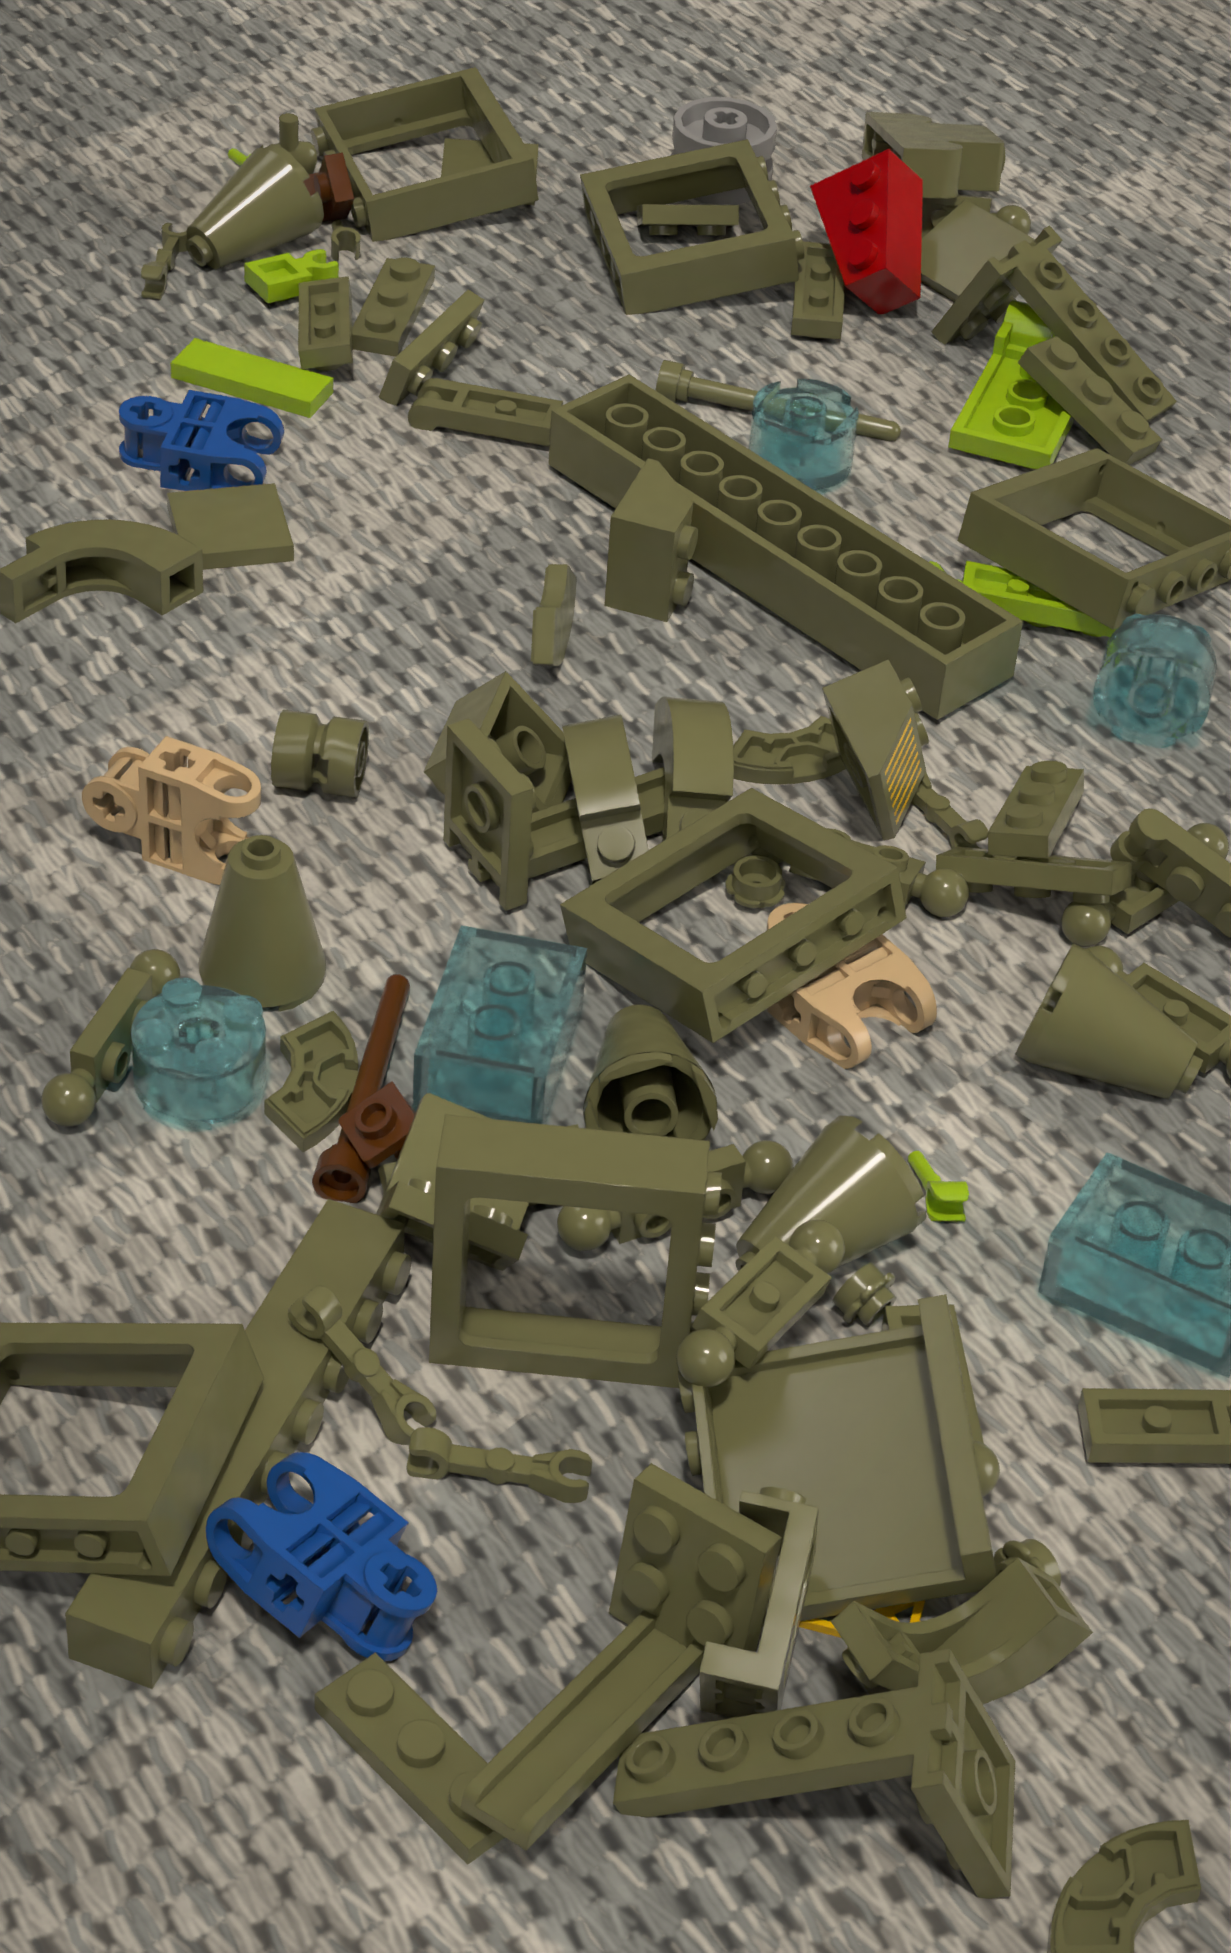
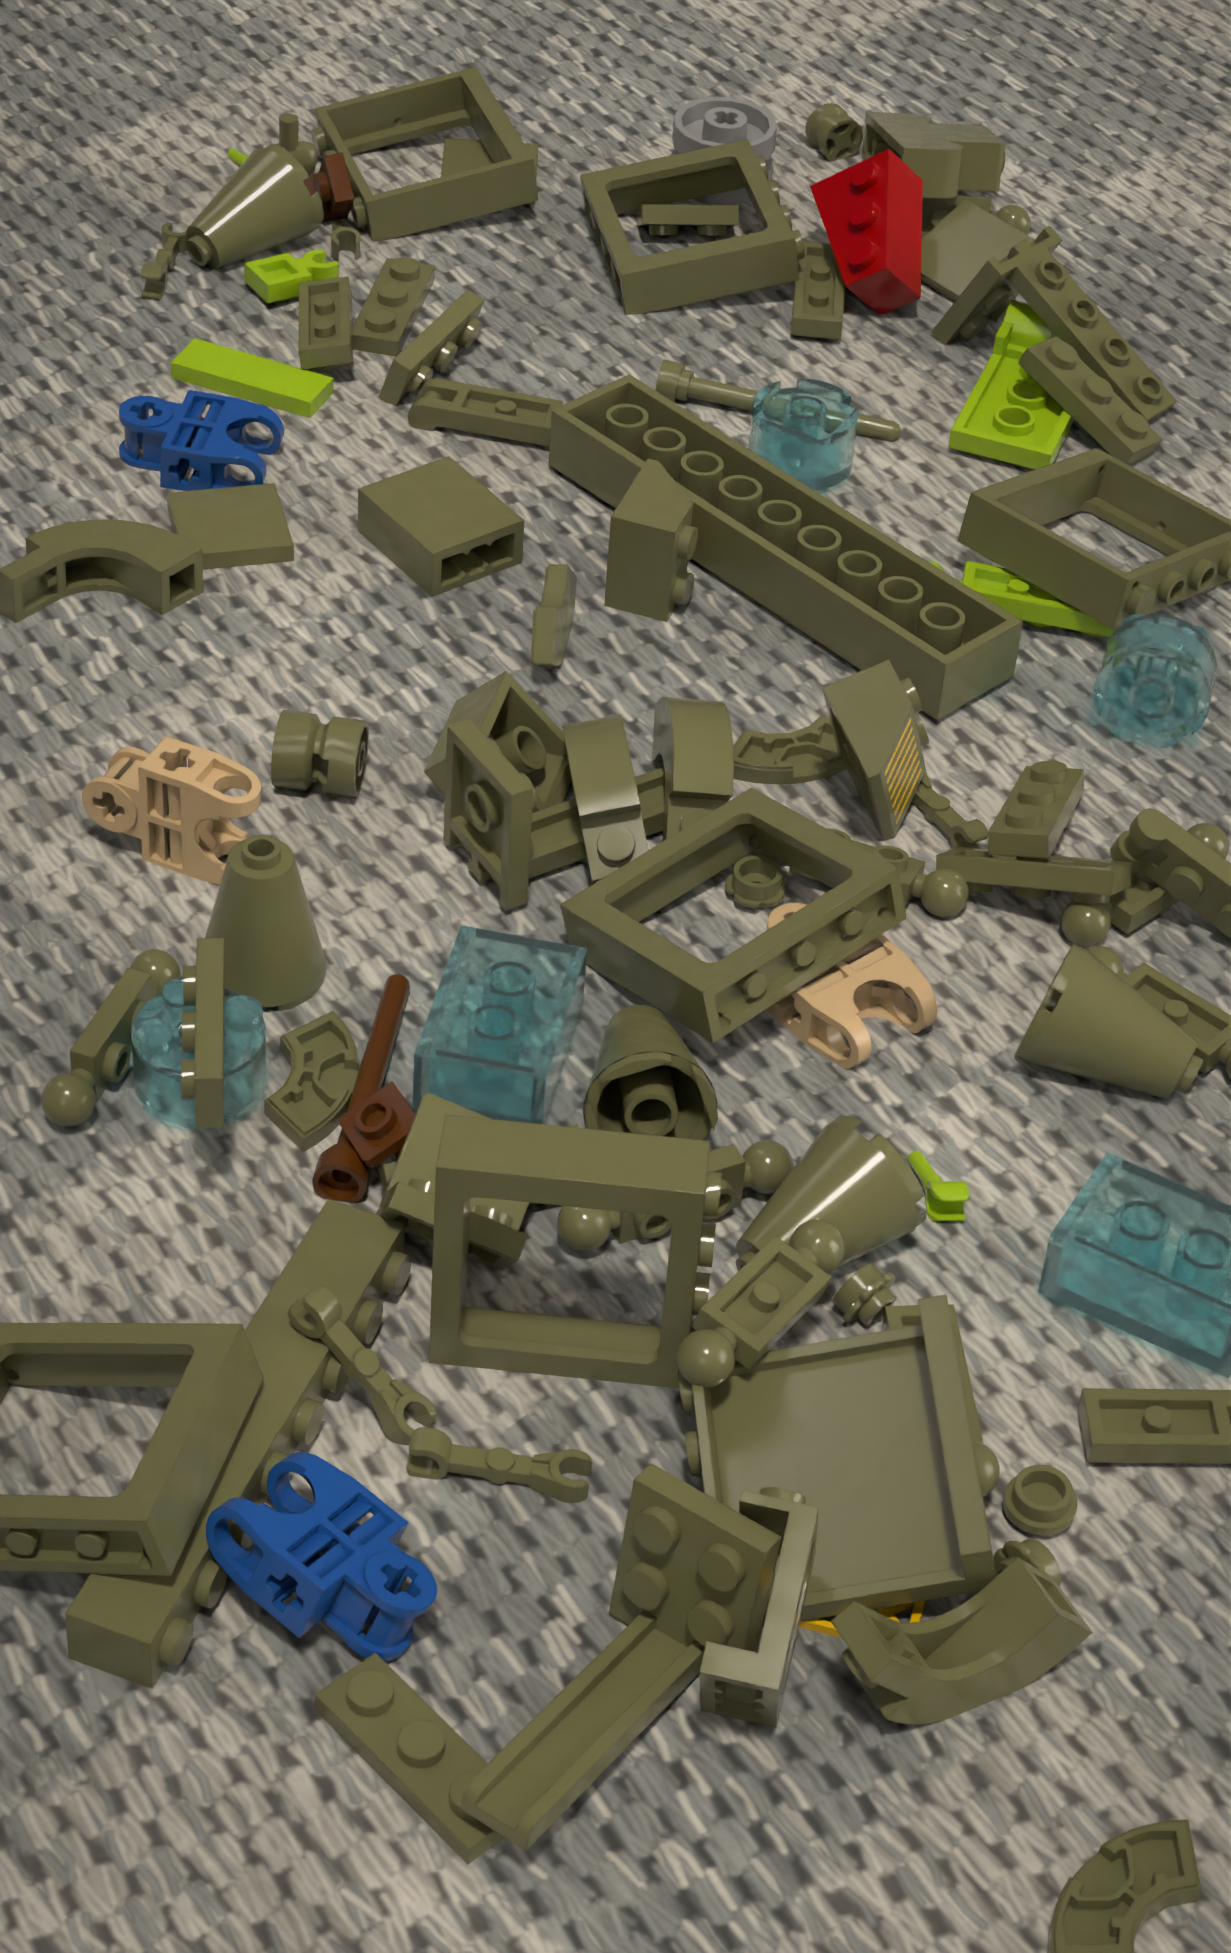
olive bracket [613,1648,1016,1899] -> none
none -> olive plate [181,938,225,1128]
none -> olive brick [358,456,524,597]
none -> olive wheel [805,103,863,161]
none -> olive plate [1003,1465,1078,1536]

